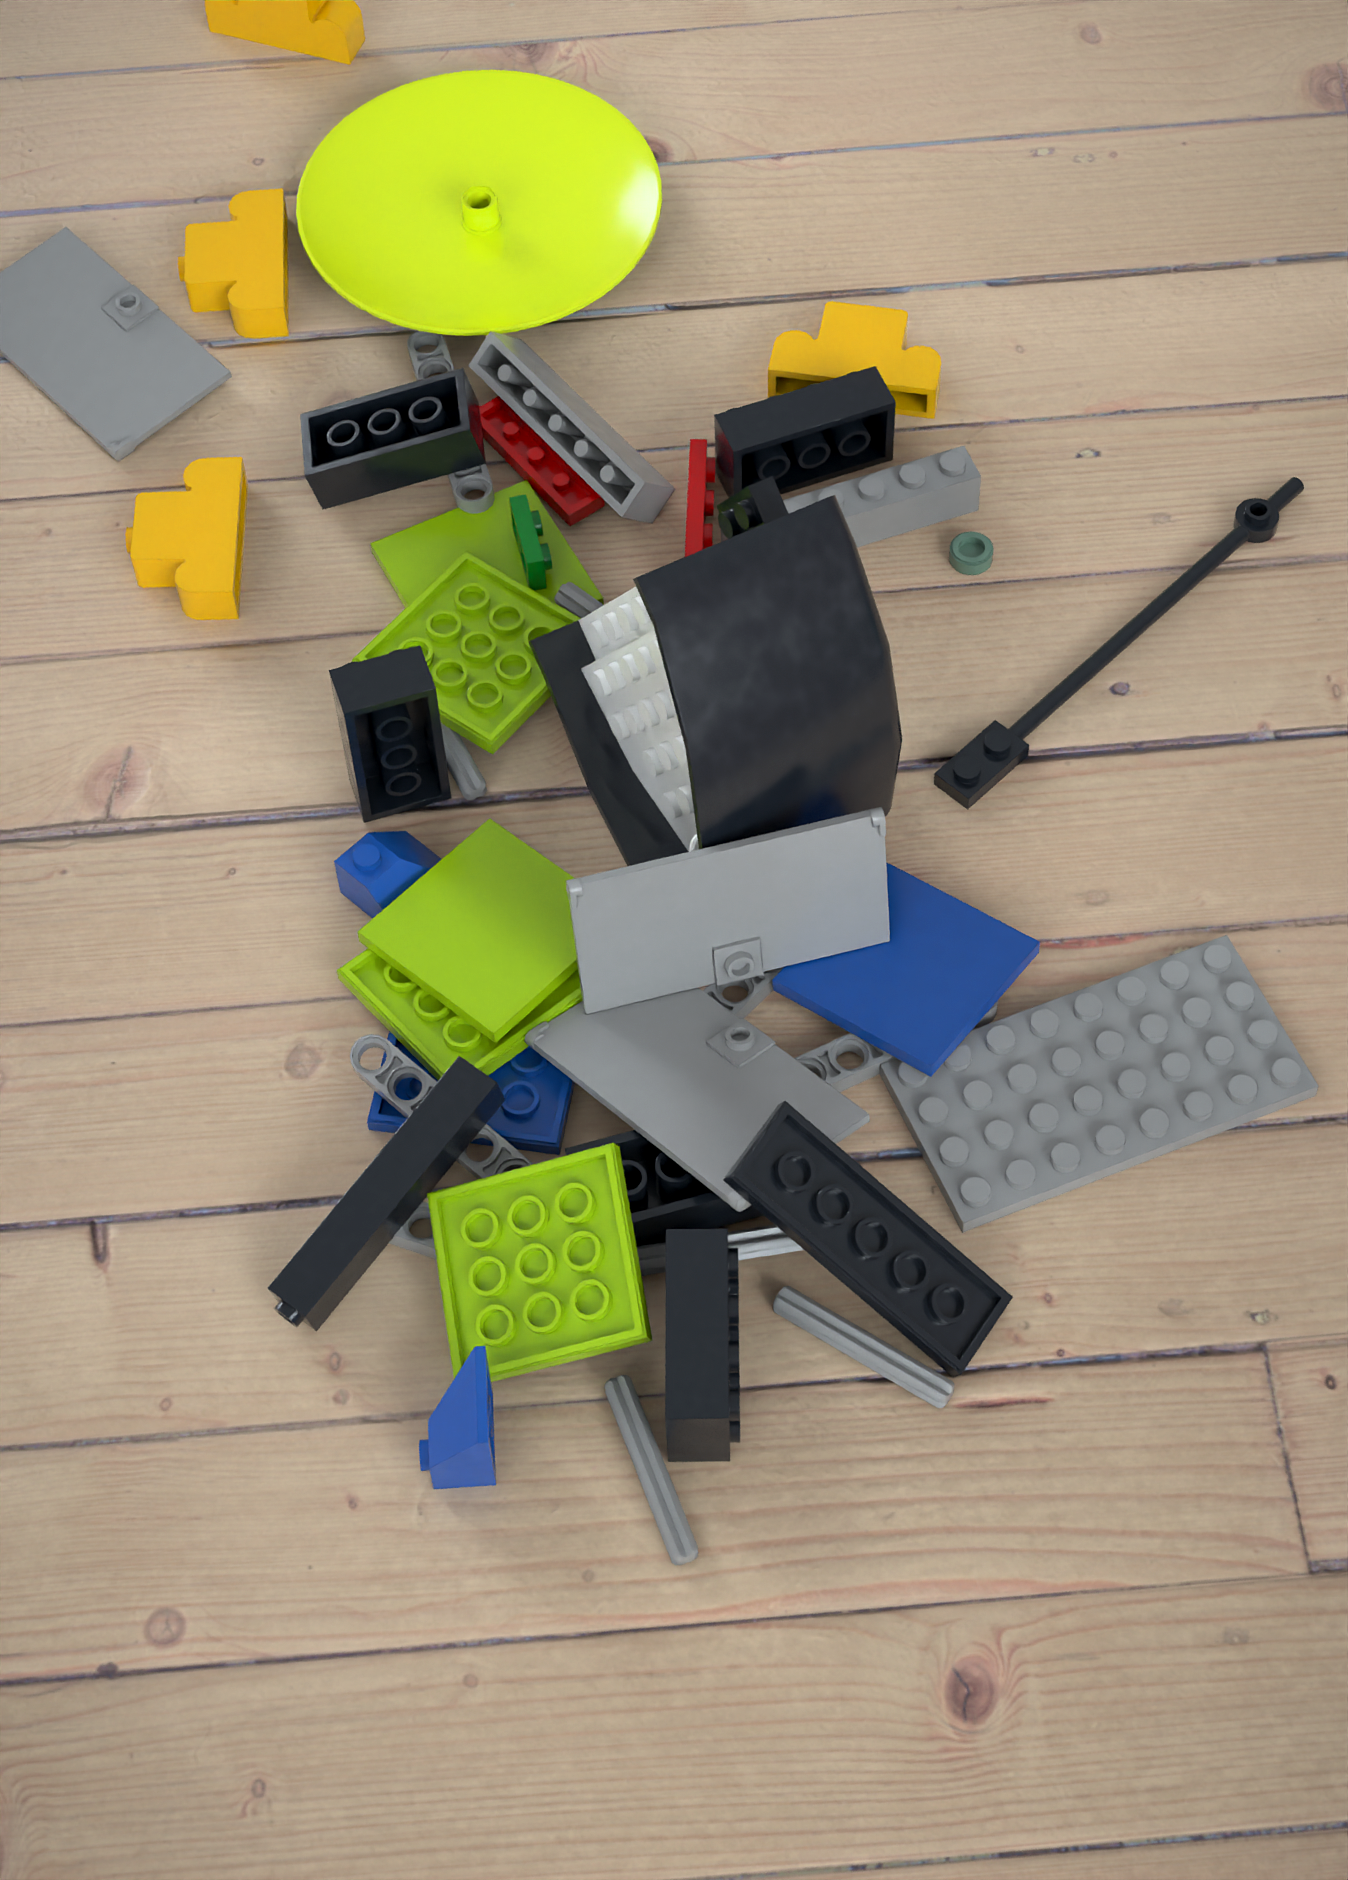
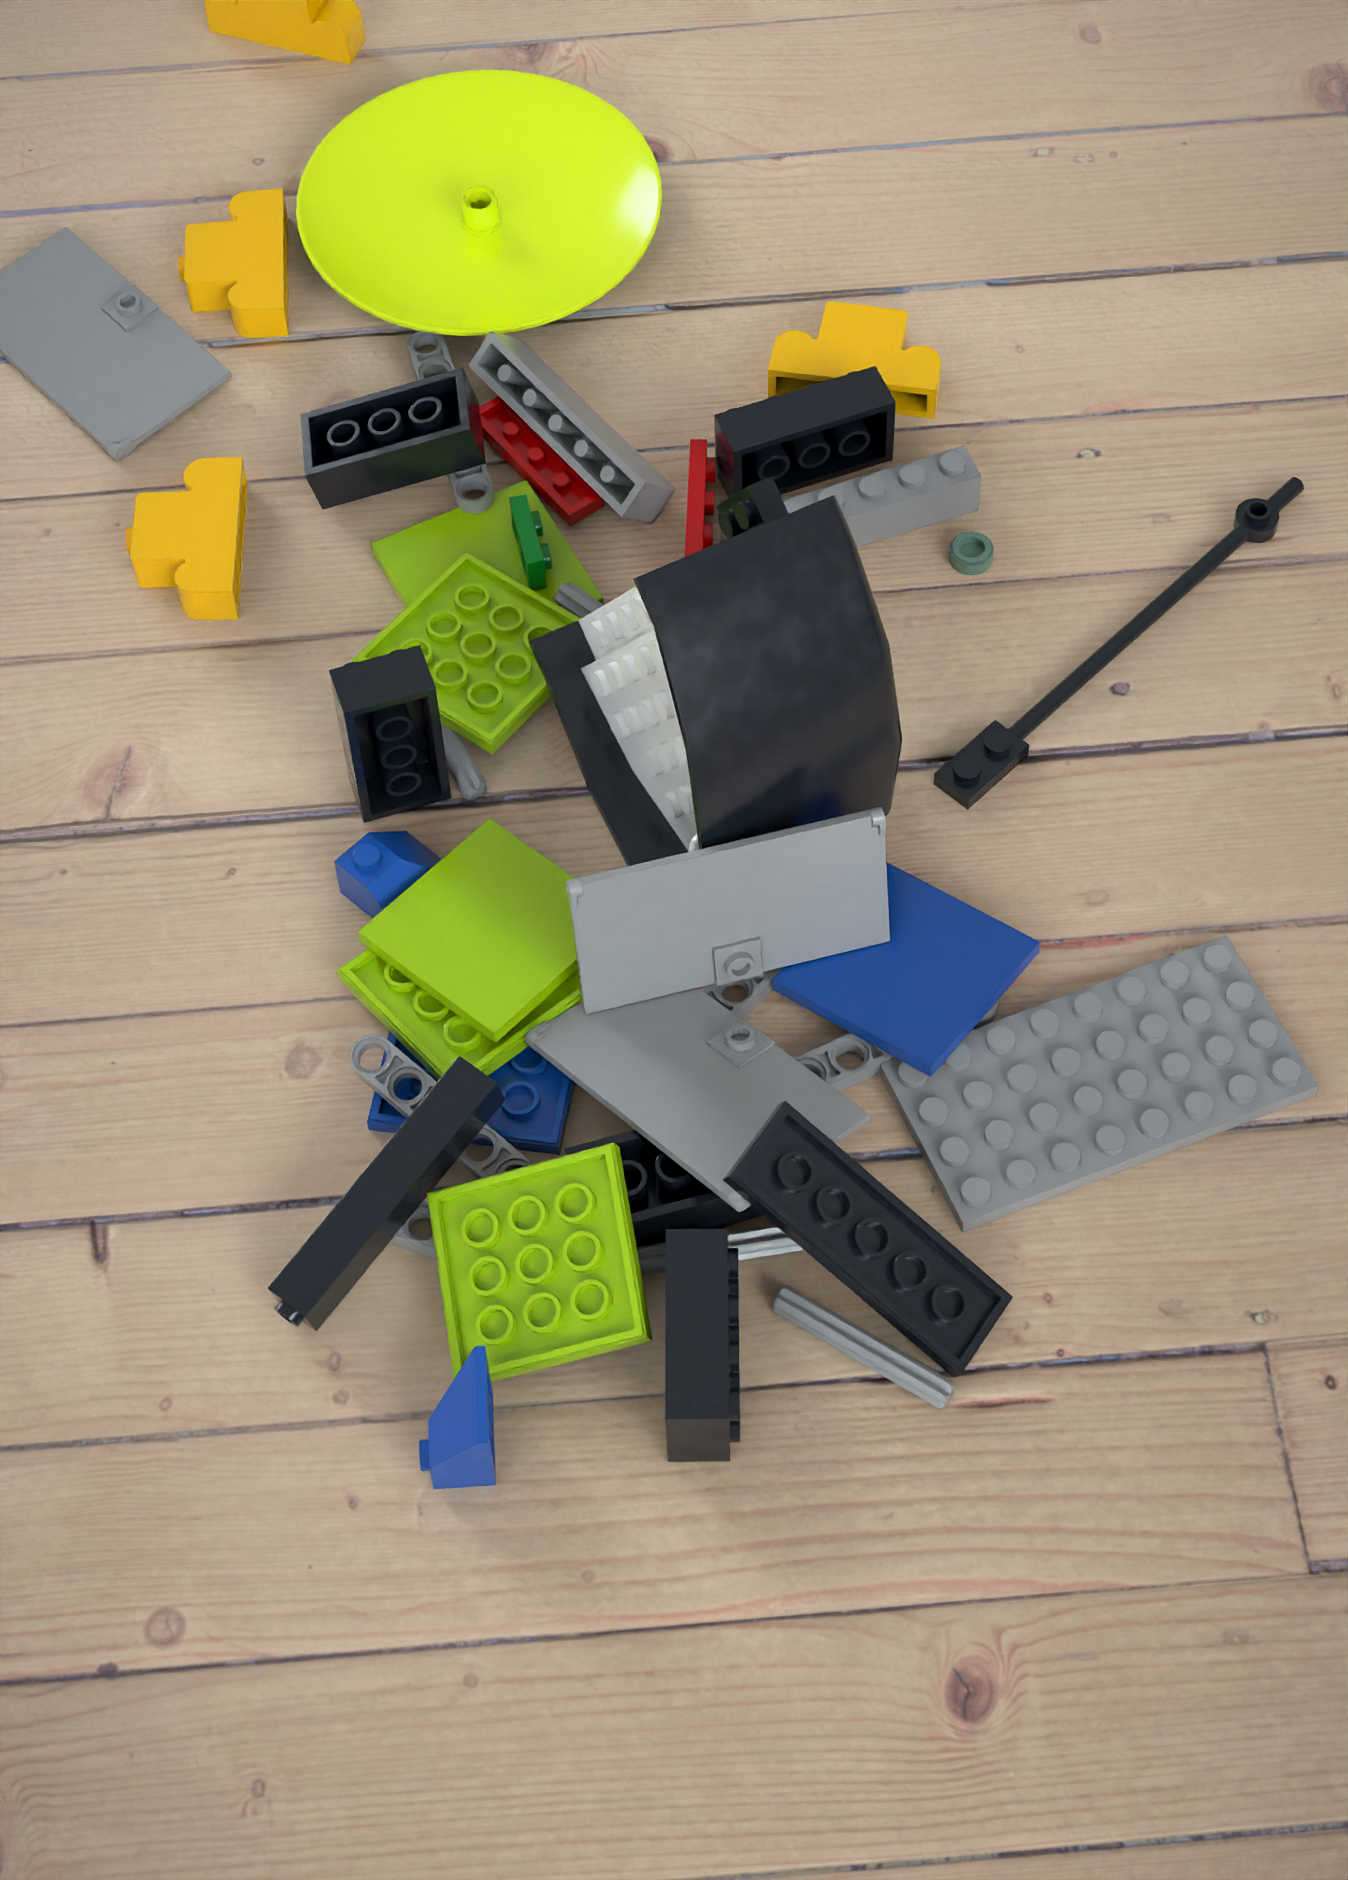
light grey axle [605,1375,698,1565] -> none

